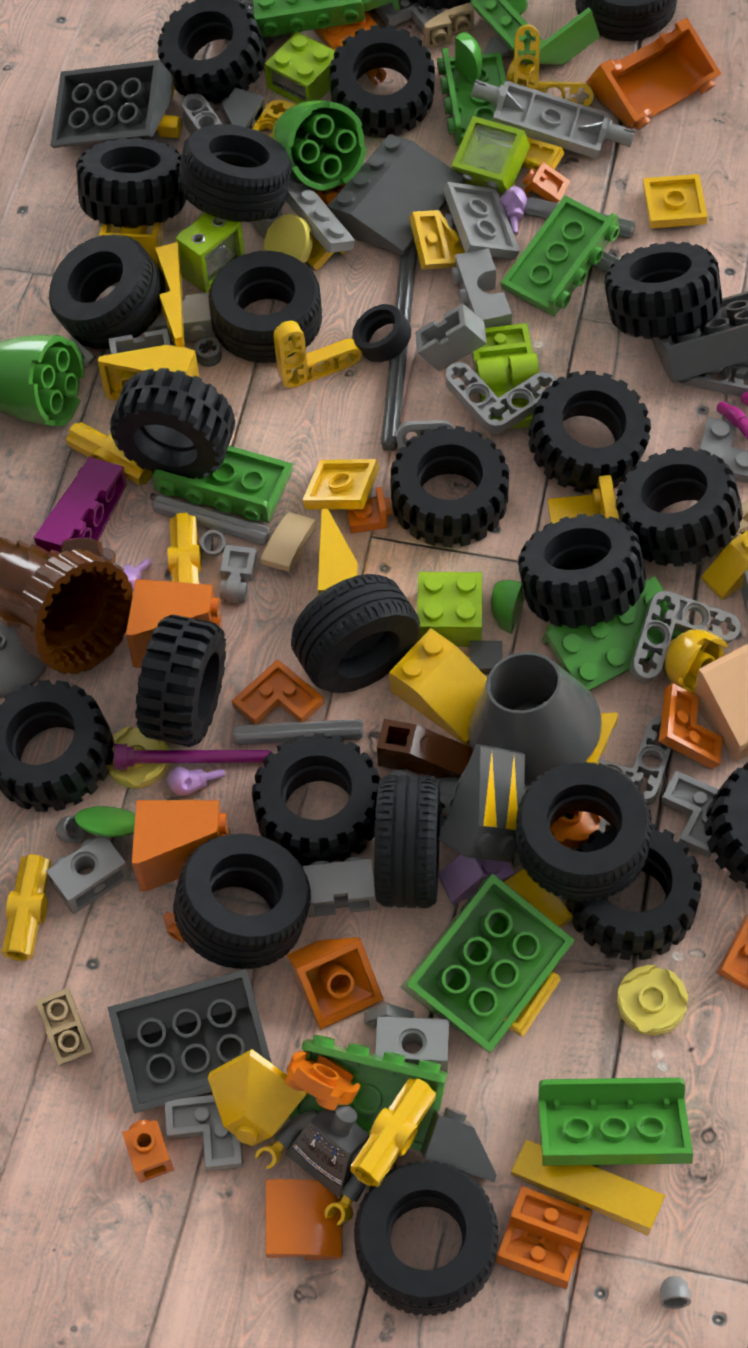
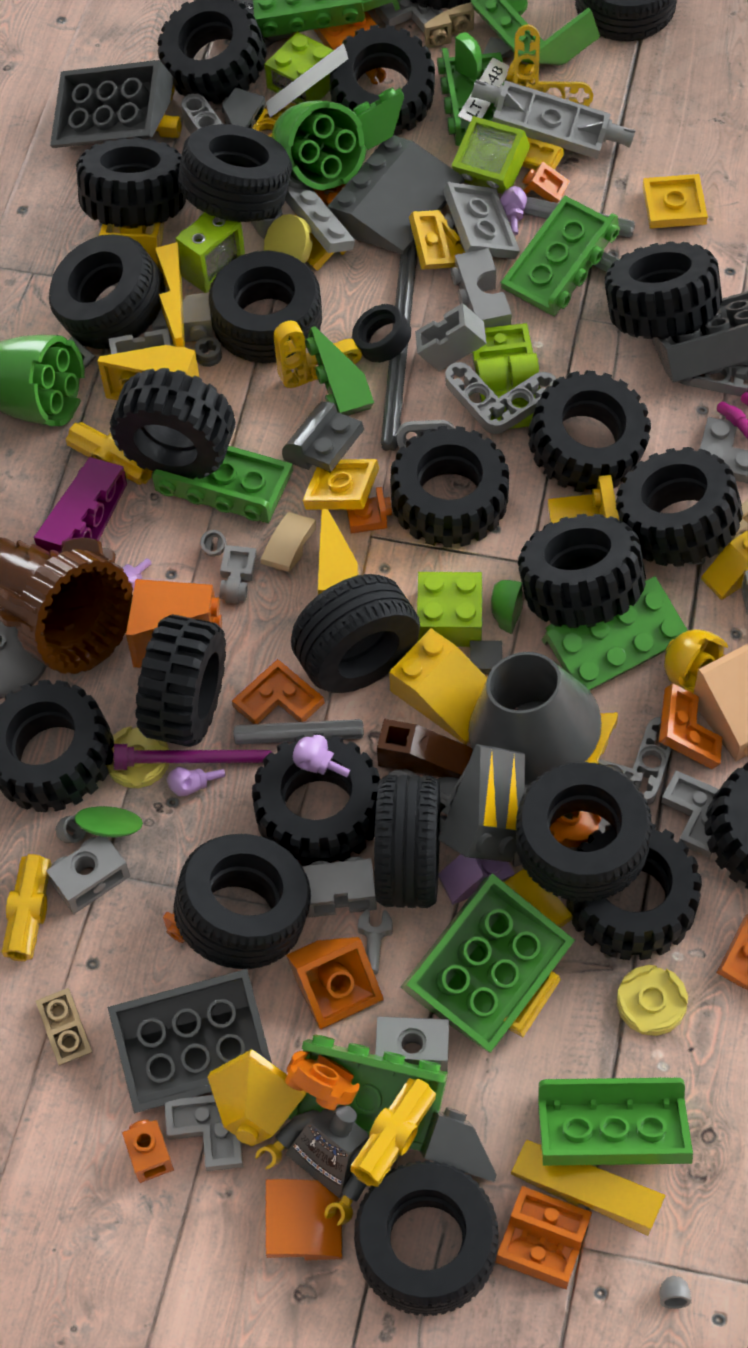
orange slope [132,800,231,891] -> none
light grey axle [153,495,270,544] -> none
yellow piece [167,513,202,584] -> none
light grey tile [364,1003,414,1027] -> none
orange windscreen [586,17,721,130] -> none
light grey beam [630,591,741,682] -> none
none -> white sticker [266,43,348,118]
none -> dark grey brick [282,402,364,472]
none -> lavender piece [293,735,350,778]
none -> bright green slope [306,326,374,416]
none -> bright green slope [353,87,404,150]
none -> light grey bar [358,909,393,974]
none -> white sticker [458,58,509,122]

